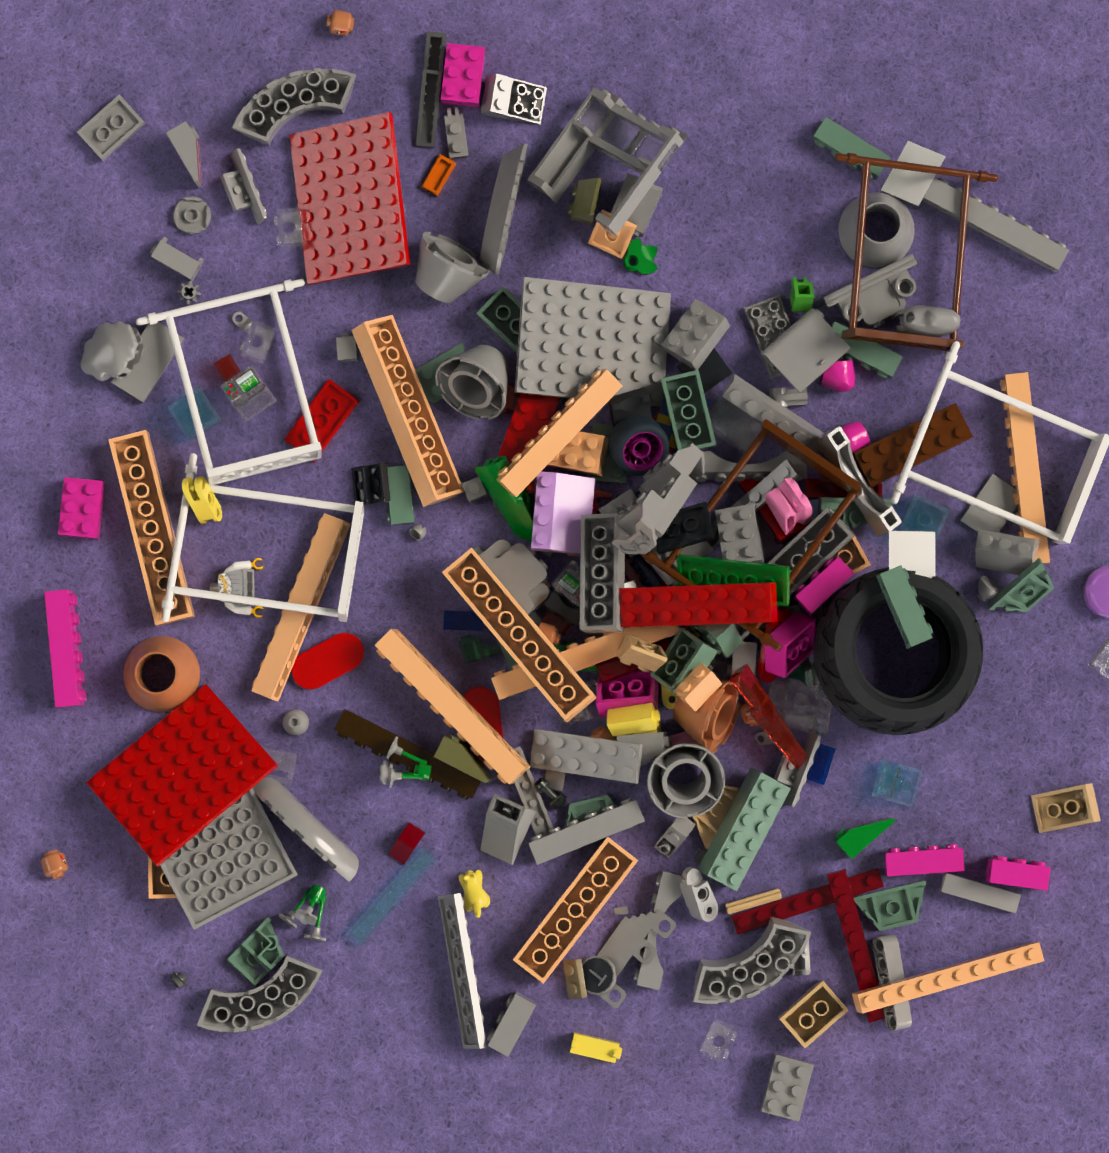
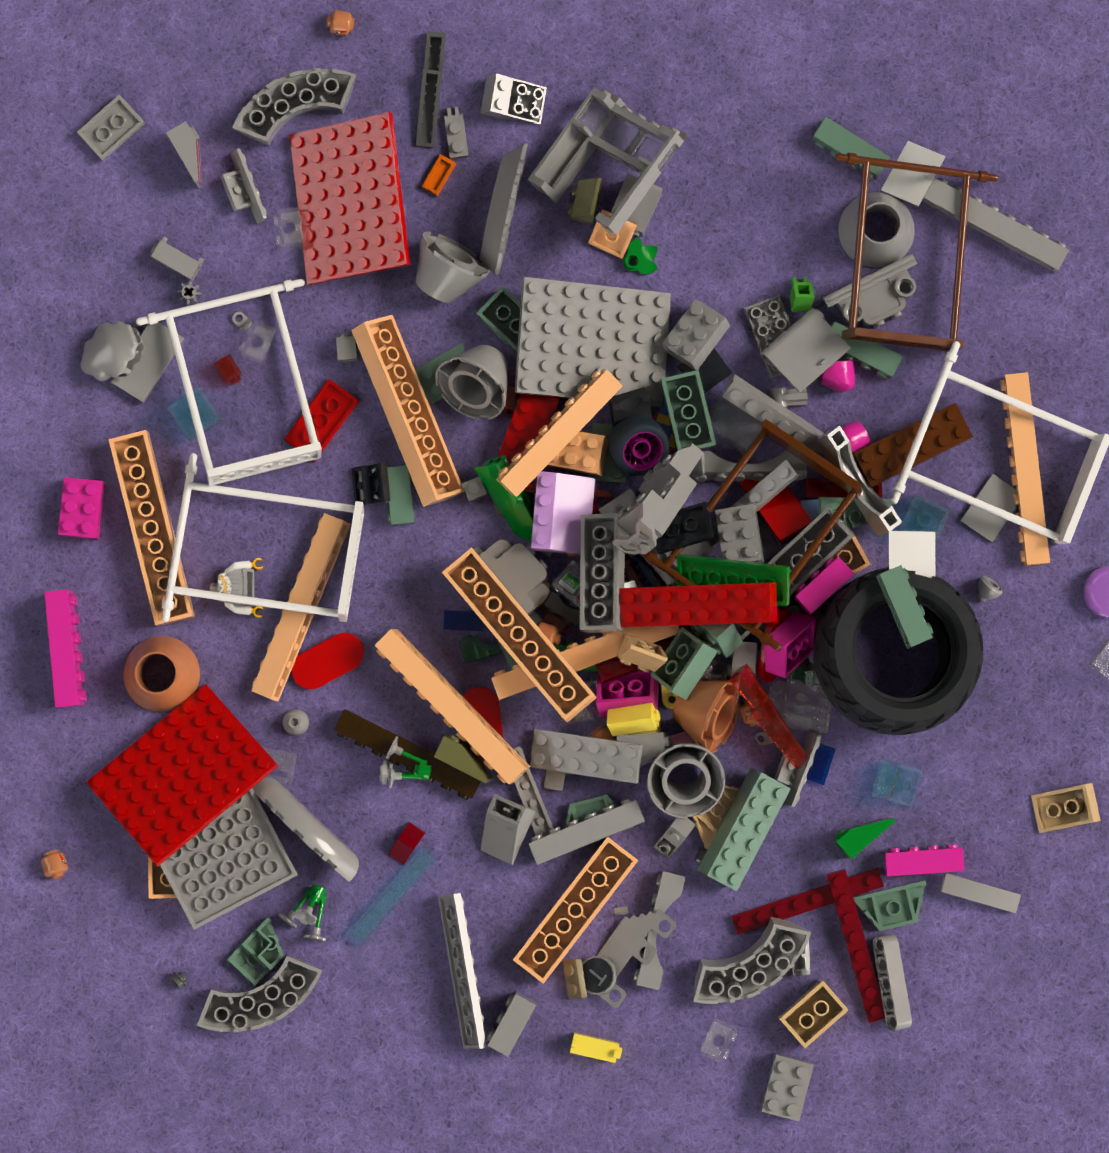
light grey tile [173,196,211,235] -> none
light yellow piece [182,476,222,524] -> none
clear slope [220,364,277,422] -> none
light grey hinge [409,524,426,541] -> none
dark pink brick [441,43,485,108] -> none
light yellow animal [458,870,490,918] -> none
pearl dark grey bar [534,778,568,810] -> none
light nougat brick [674,663,722,712] -> none
light grey piece [679,867,718,922] -> none
tan axle [725,888,782,914] -> none
bright pink piece [765,478,812,535] -> none
light nougat brick [852,942,1044,1013] -> none
light grey piece [896,305,961,338] -> none
light grey slope [975,529,1040,575] -> none
dark pink brick [985,855,1051,891] -> none
sand green wing [987,558,1054,612] -> none

